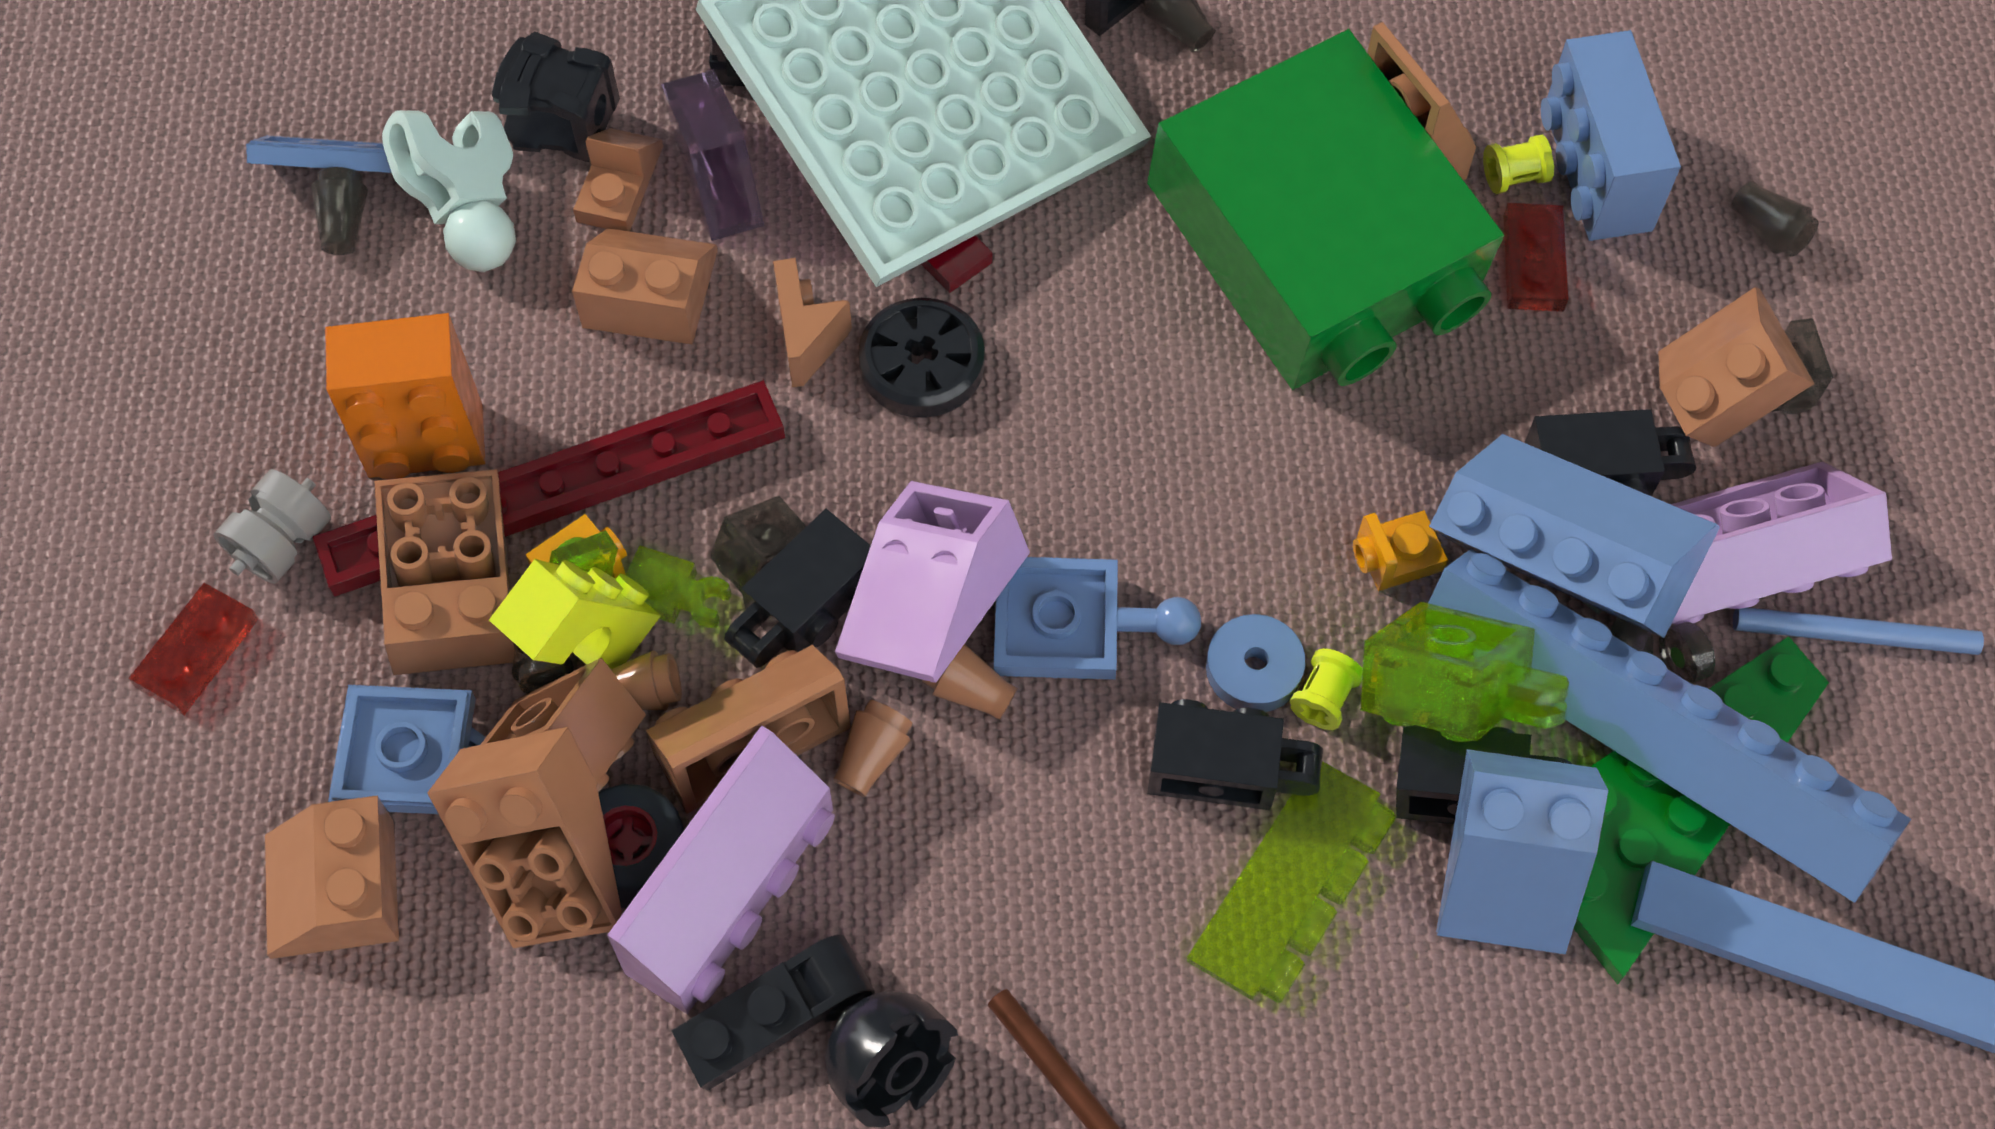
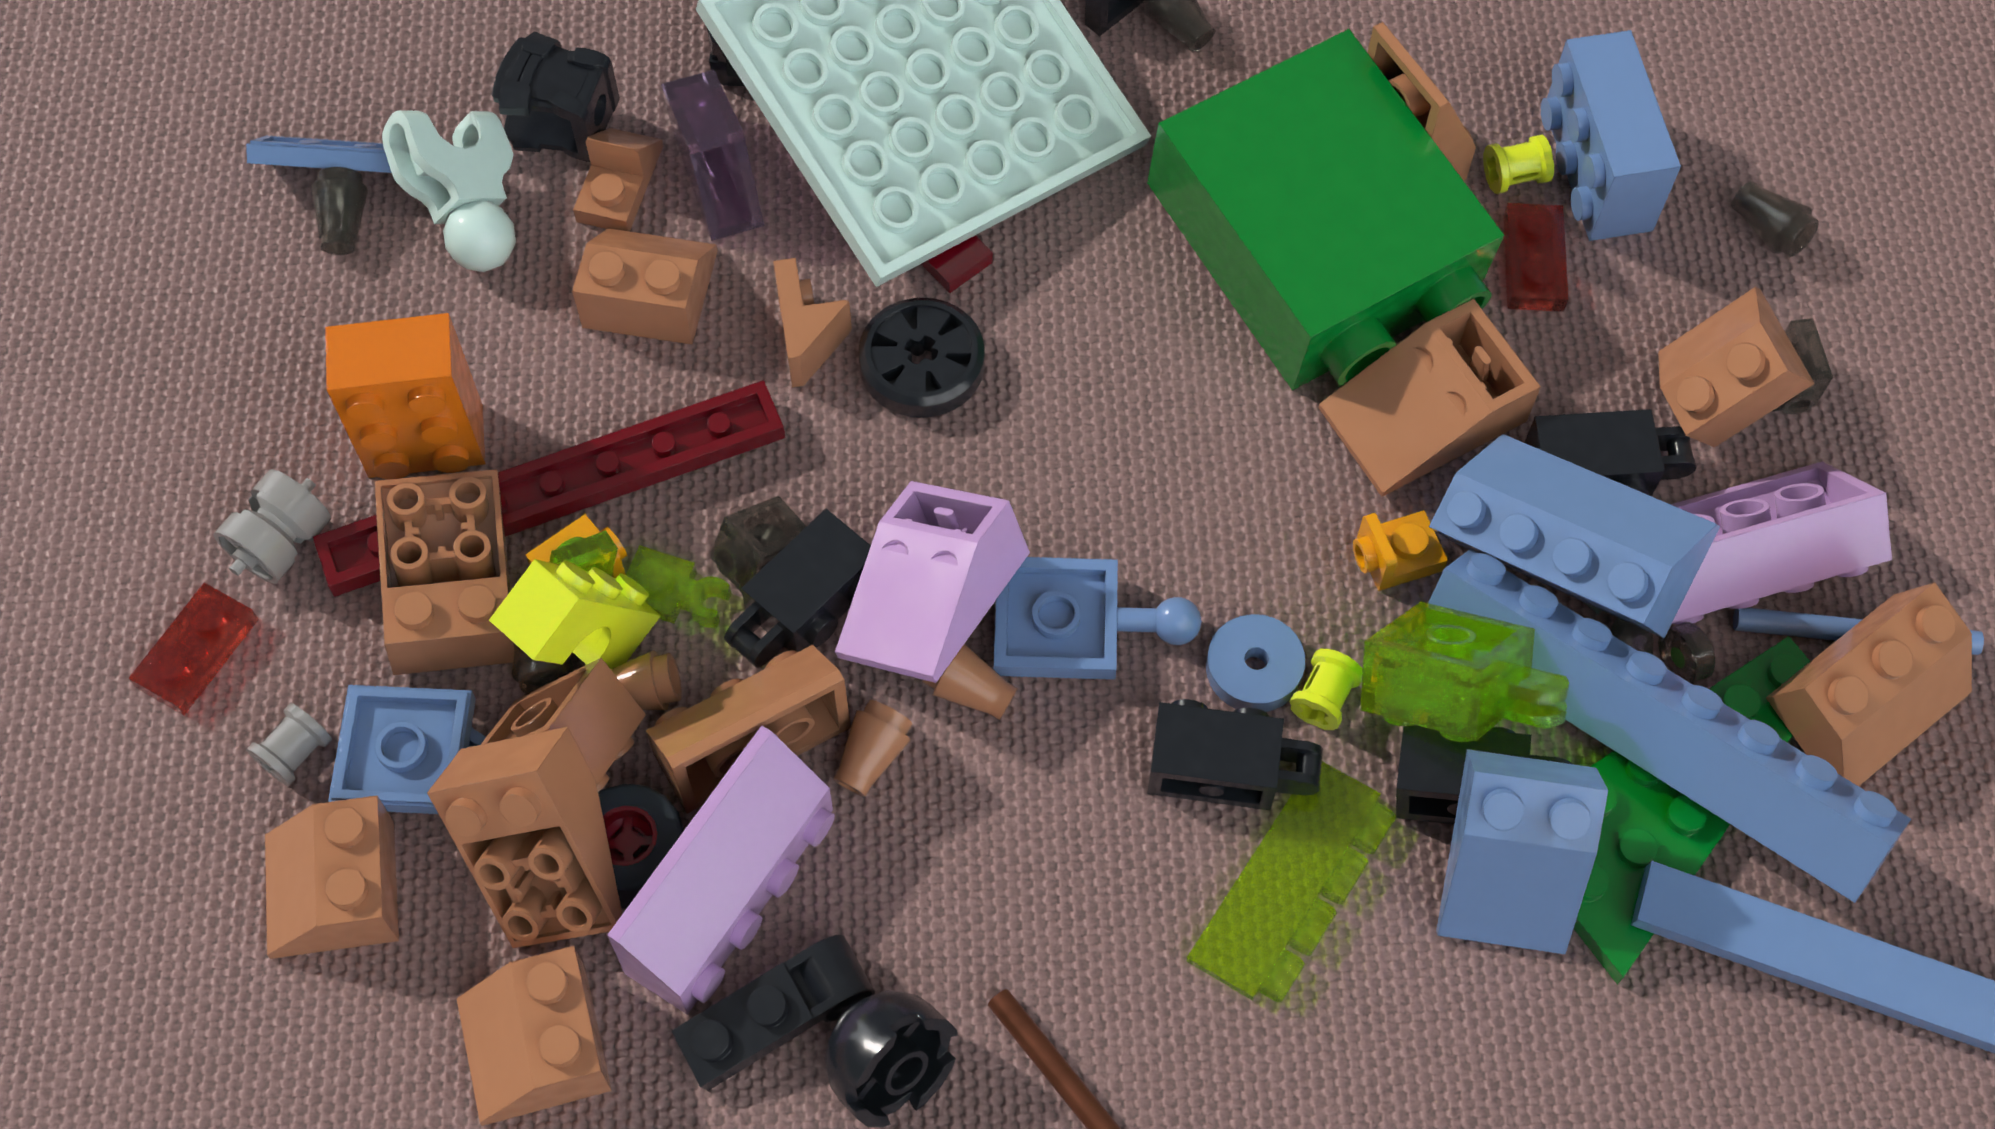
none -> light grey bush [246,703,332,787]
none -> nougat slope [456,945,612,1126]
none -> nougat slope [1318,299,1541,497]
none -> nougat slope [1766,582,1972,786]

